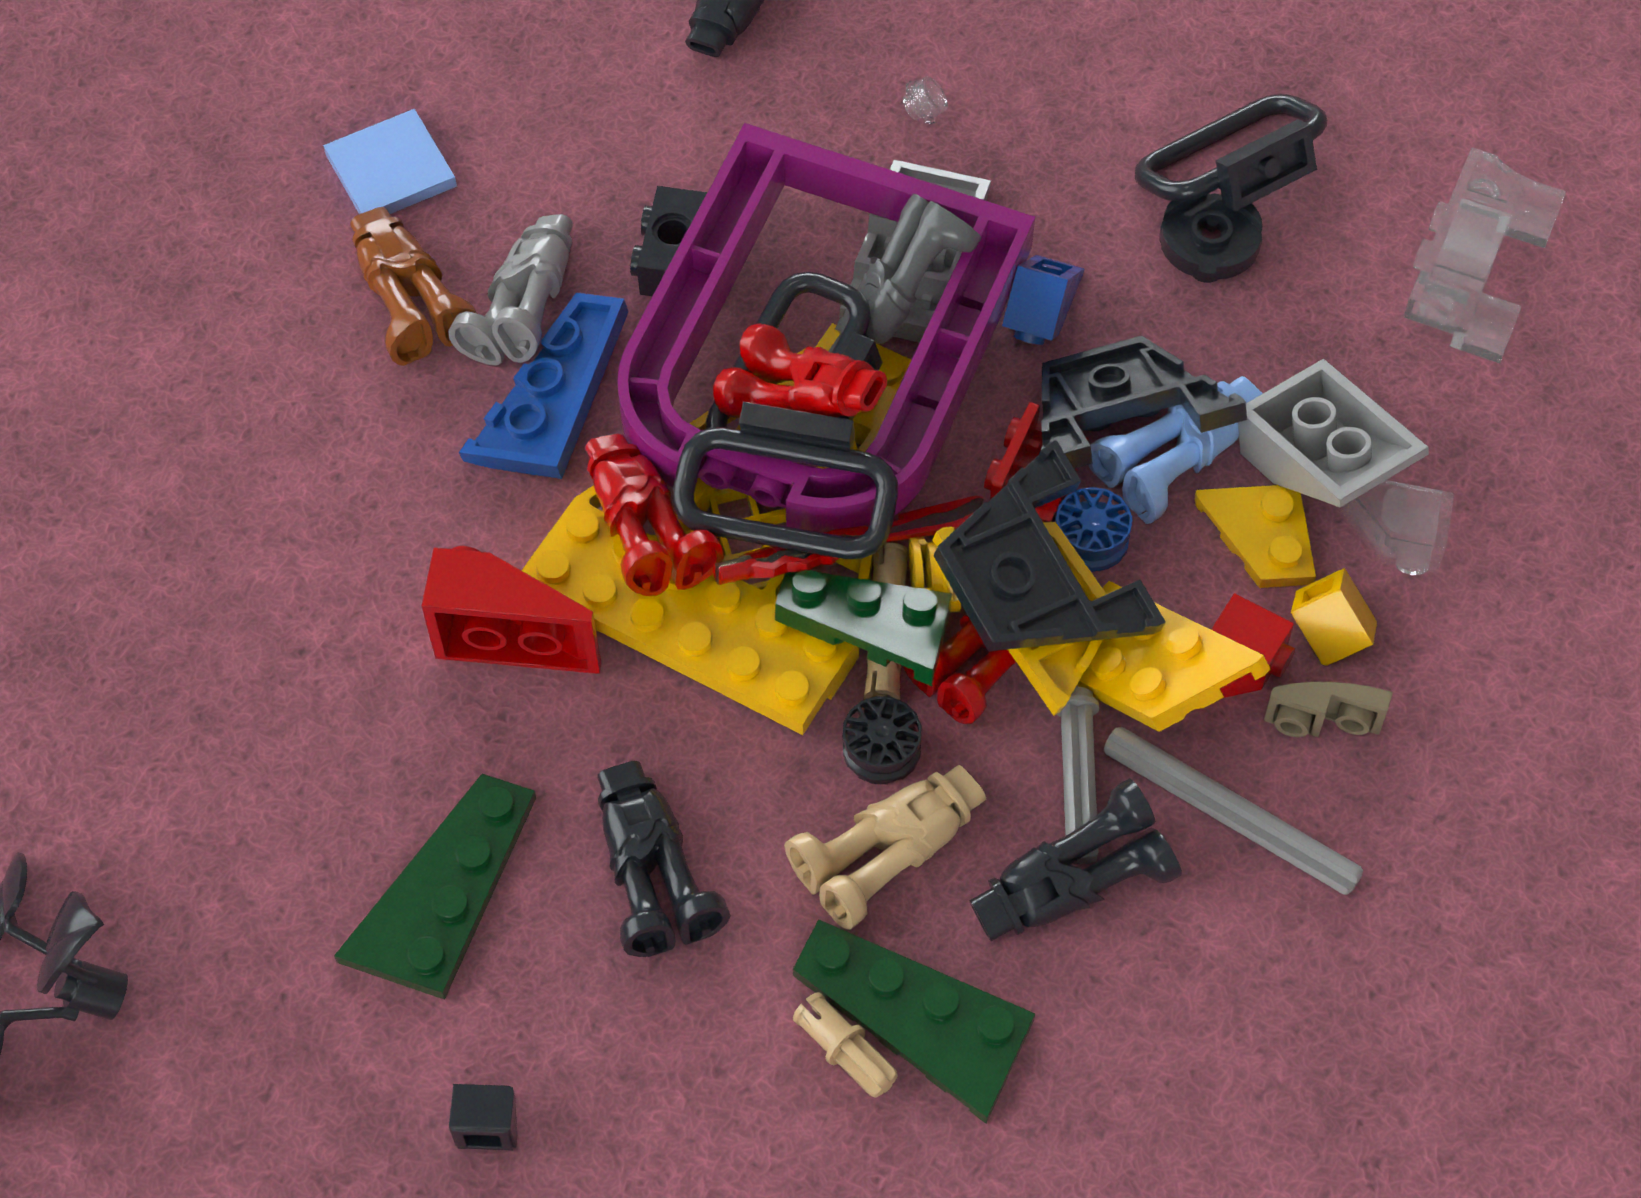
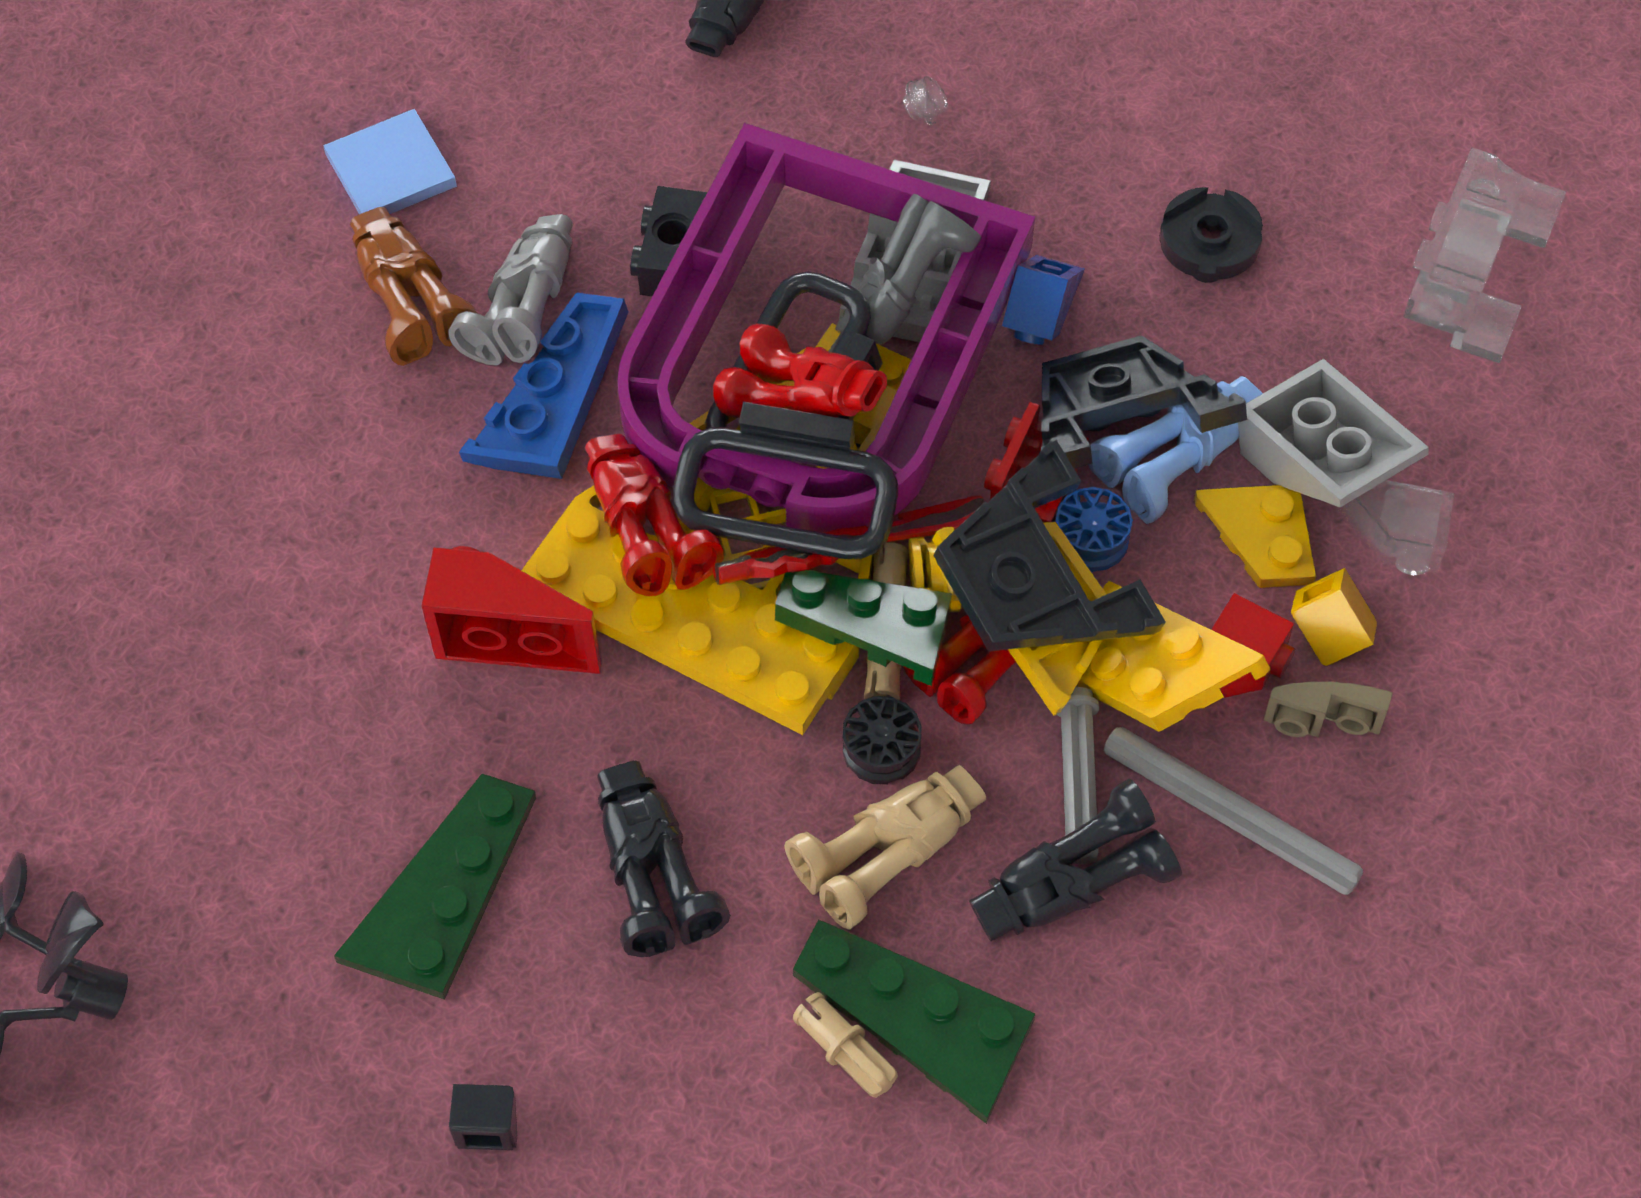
black bar [1135,94,1327,211] -> none

